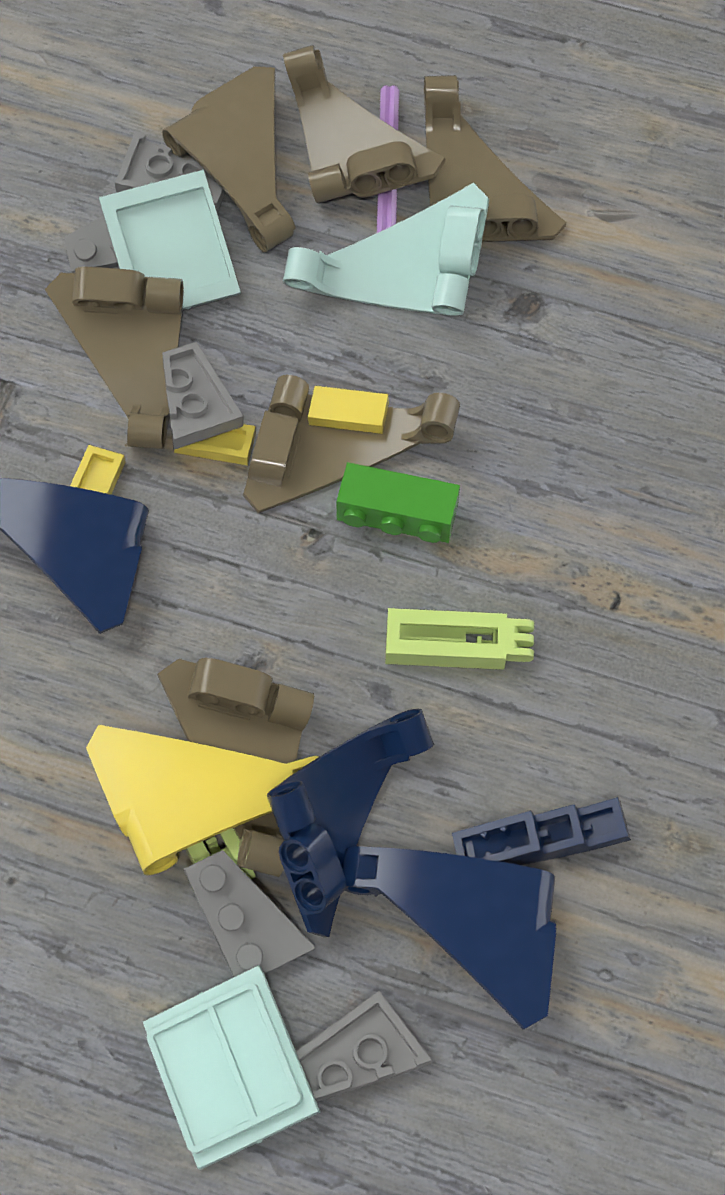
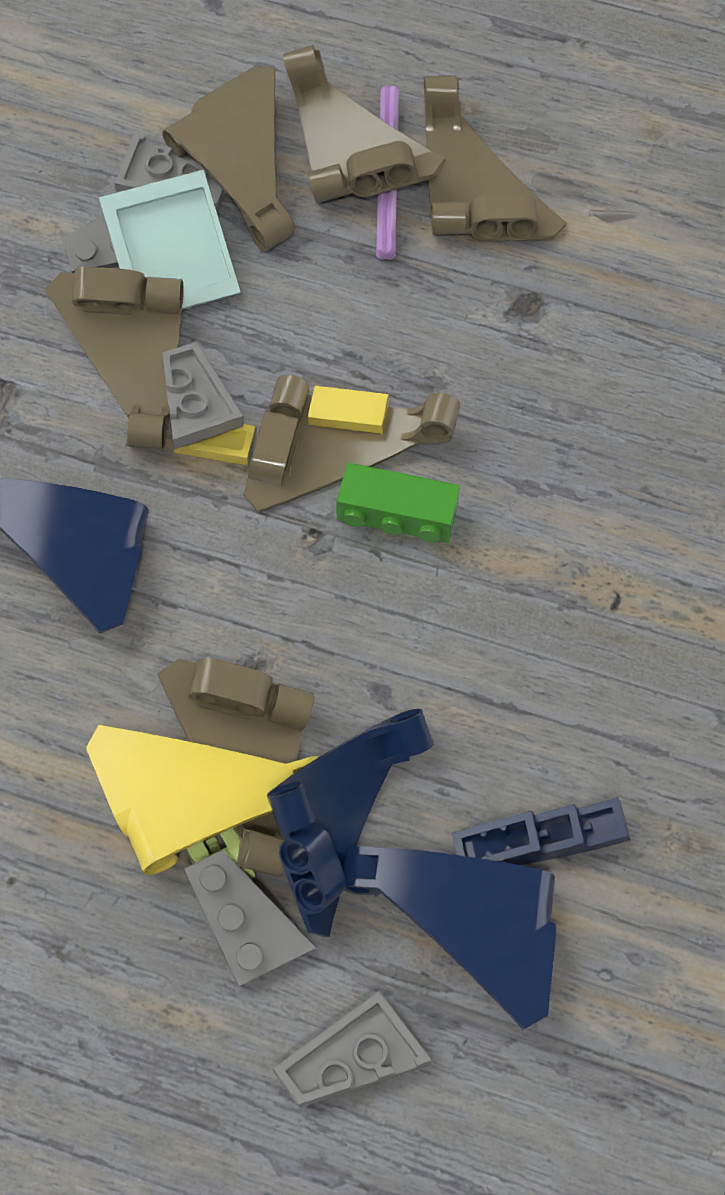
light yellow tile [70,445,126,495] -> none
light aqua piece [143,965,320,1170] -> none
light aqua panel [283,183,489,316] -> none
yellowish green hinge [385,608,534,670] -> none

